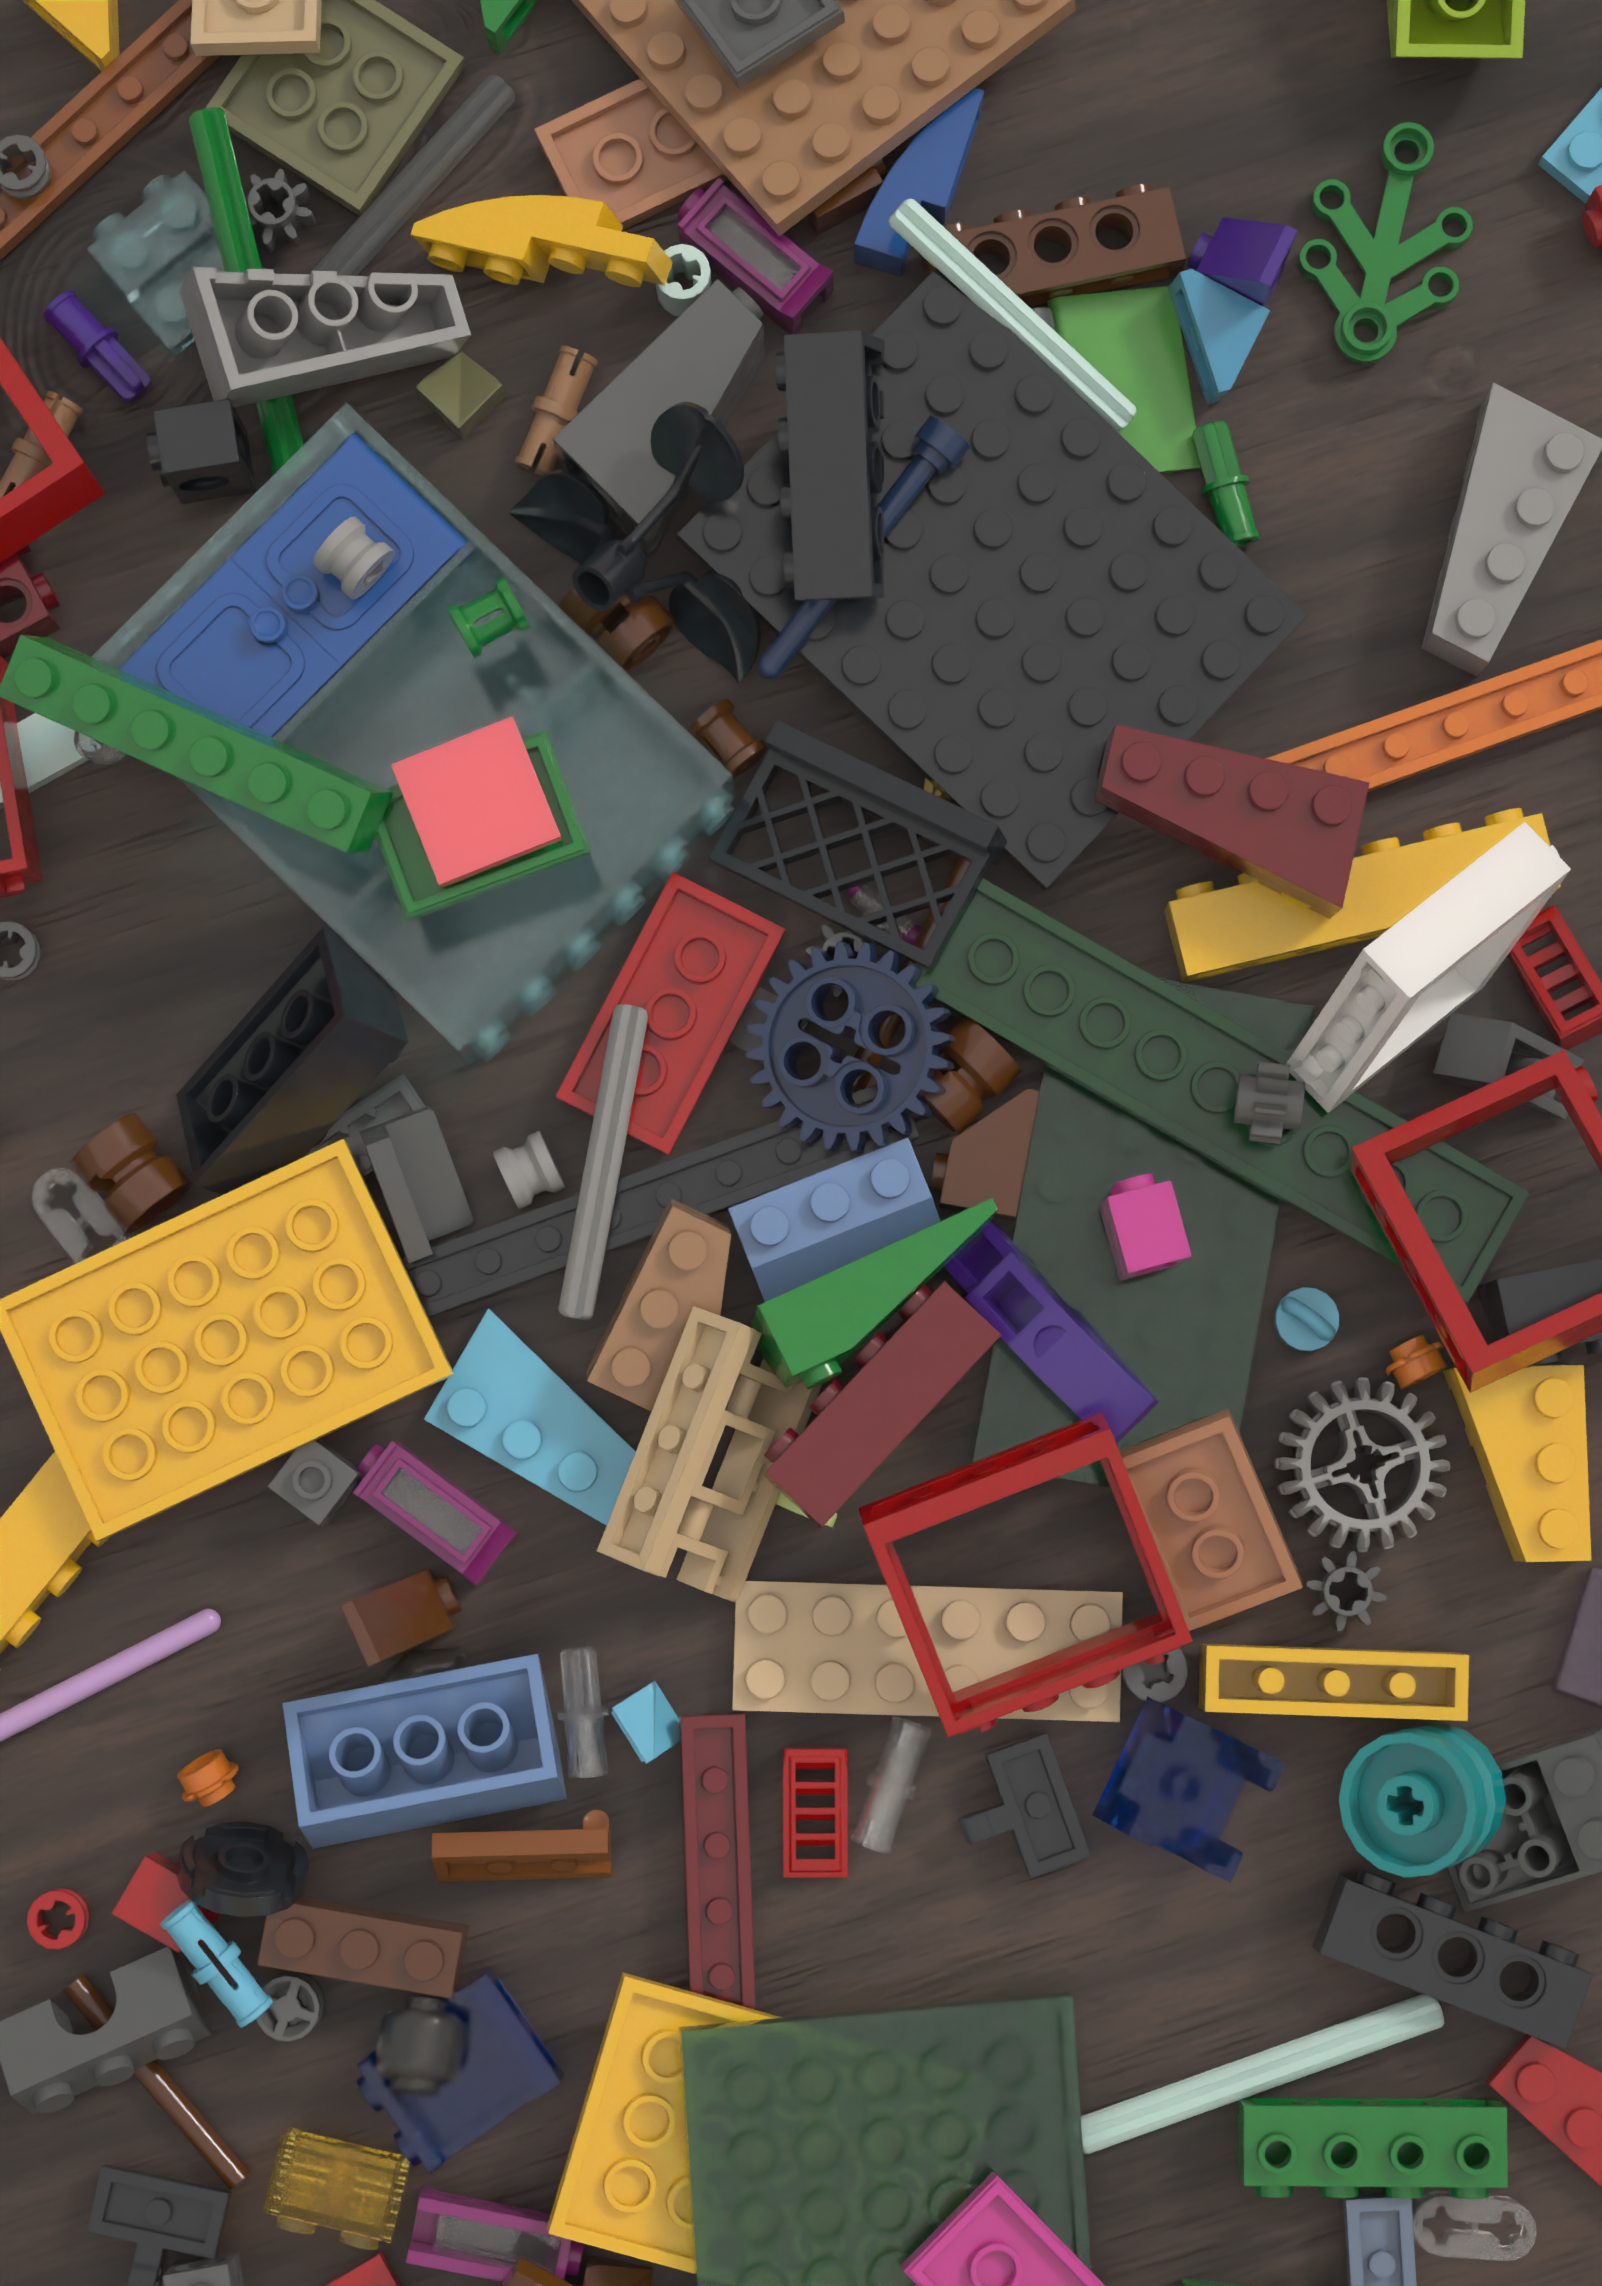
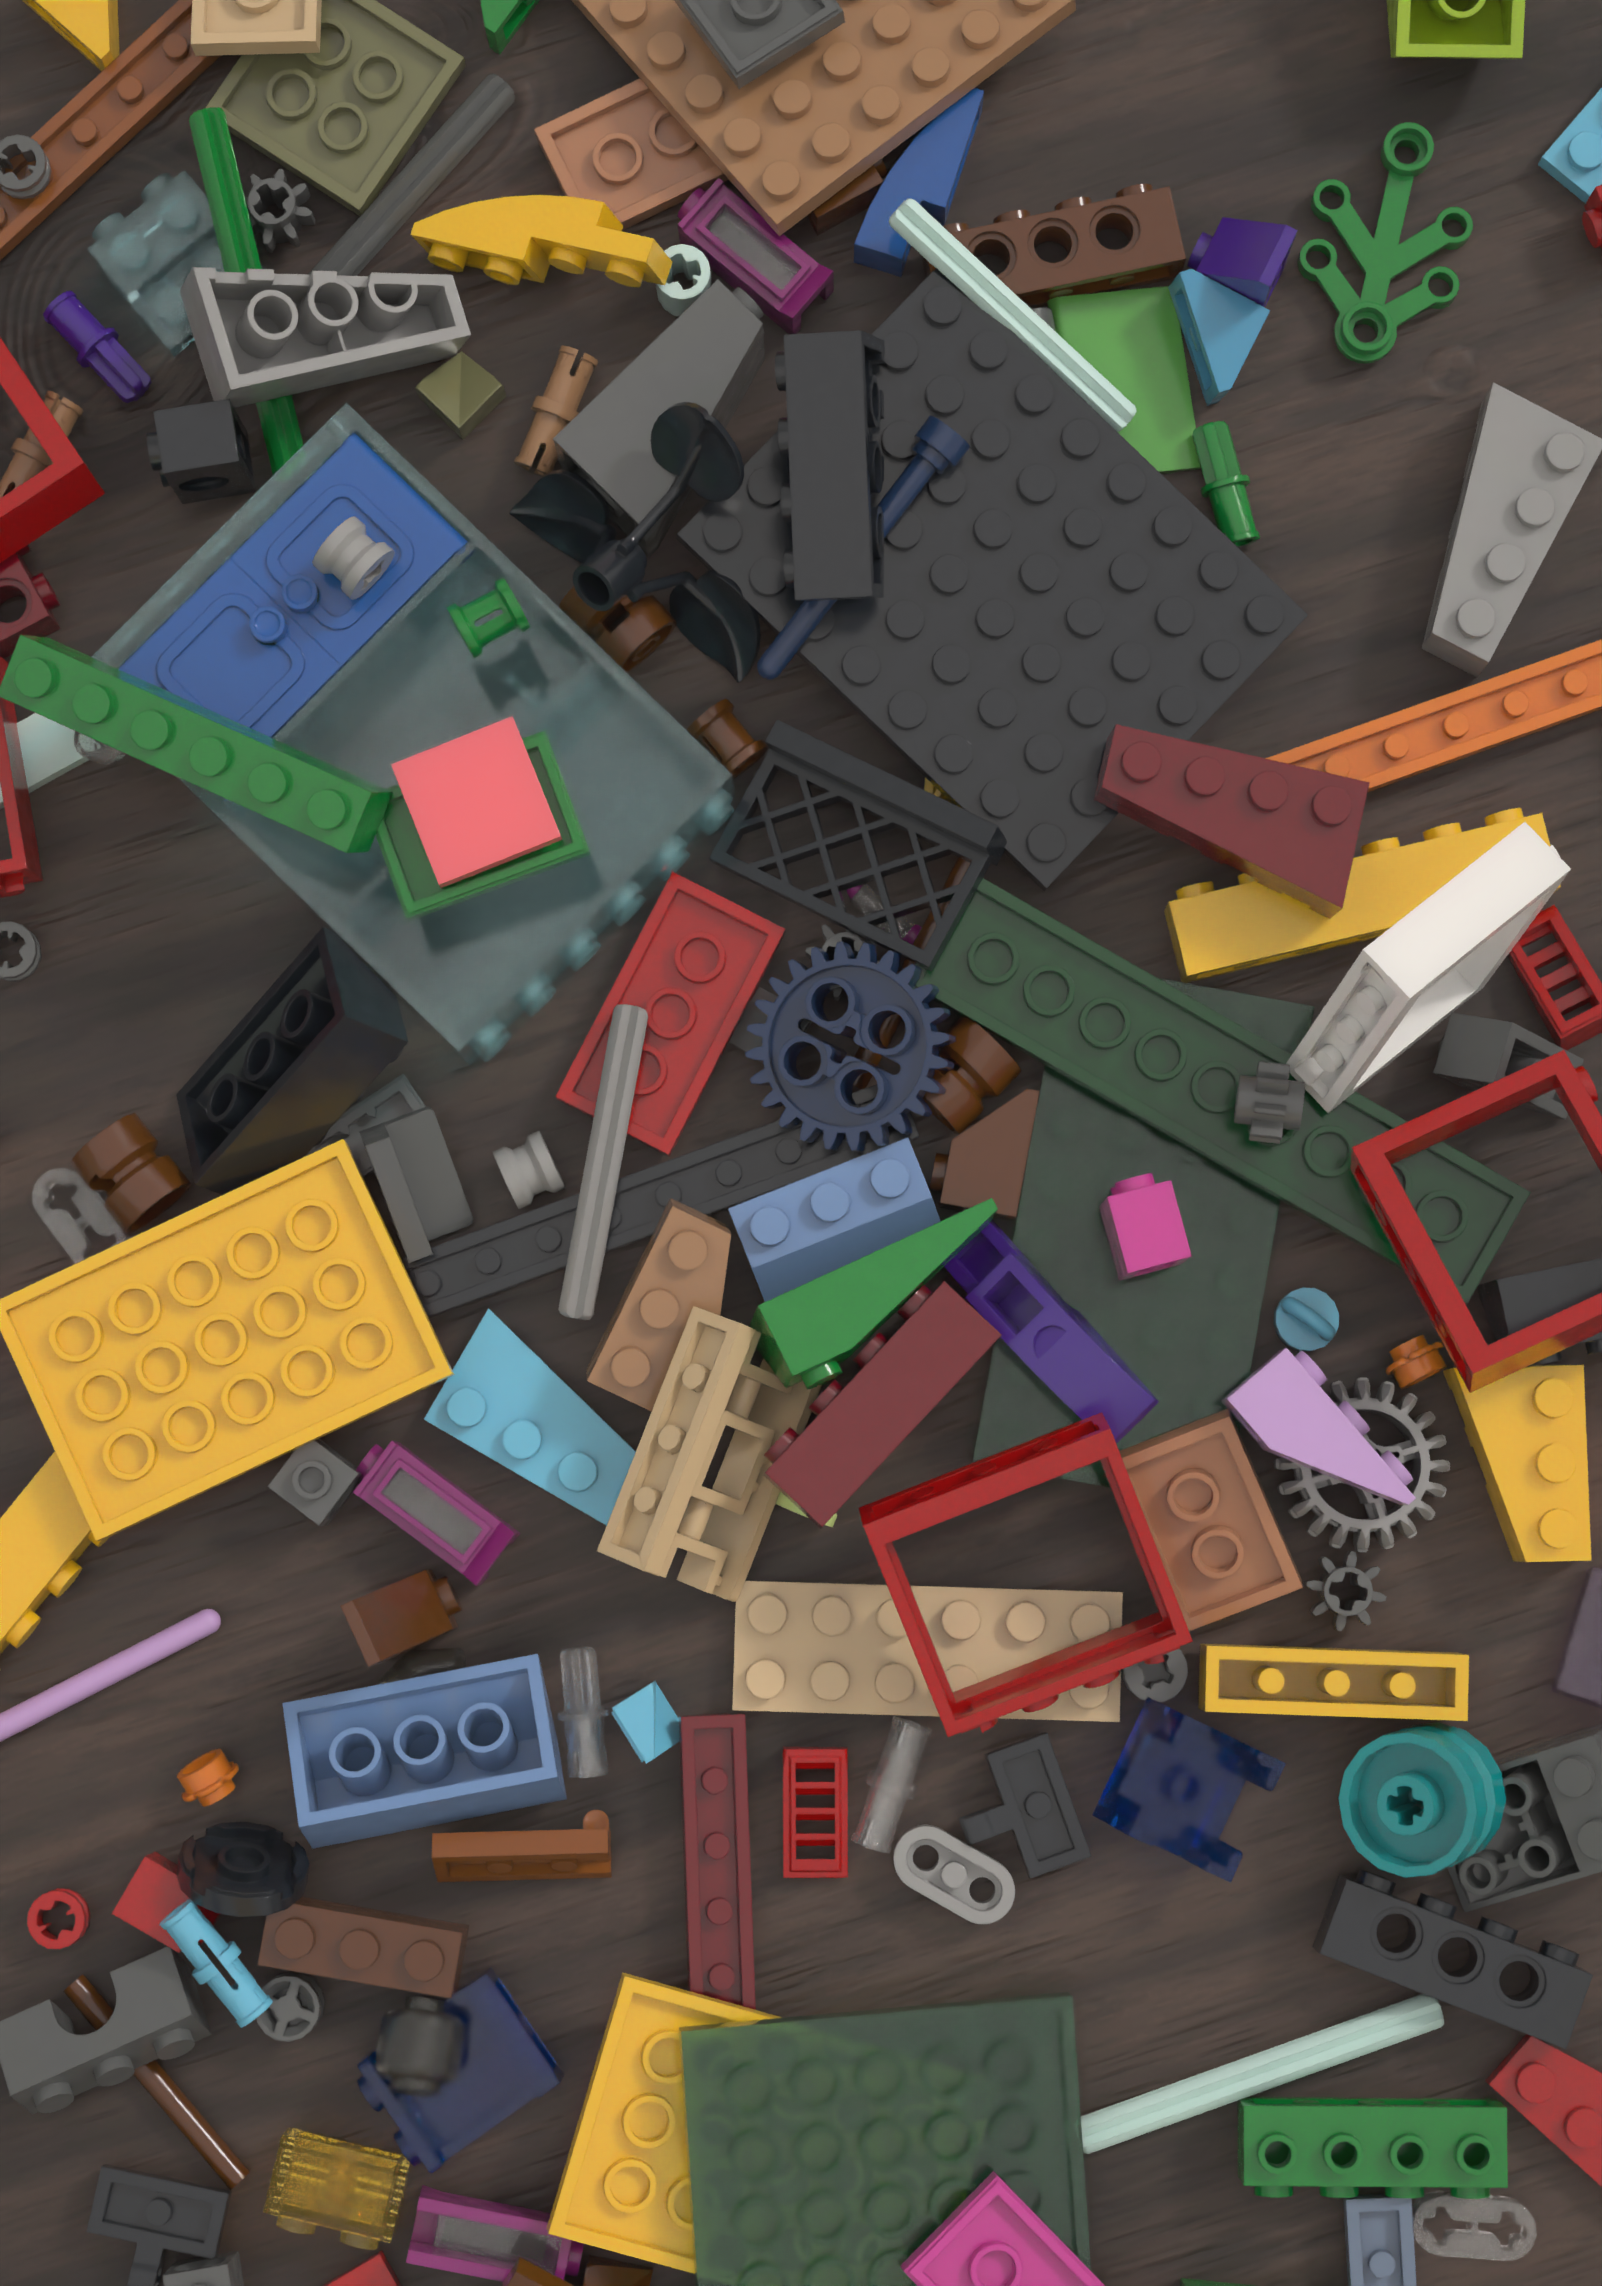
none -> light grey plate [893,1824,1015,1924]
none -> lavender slope [1221,1348,1416,1505]

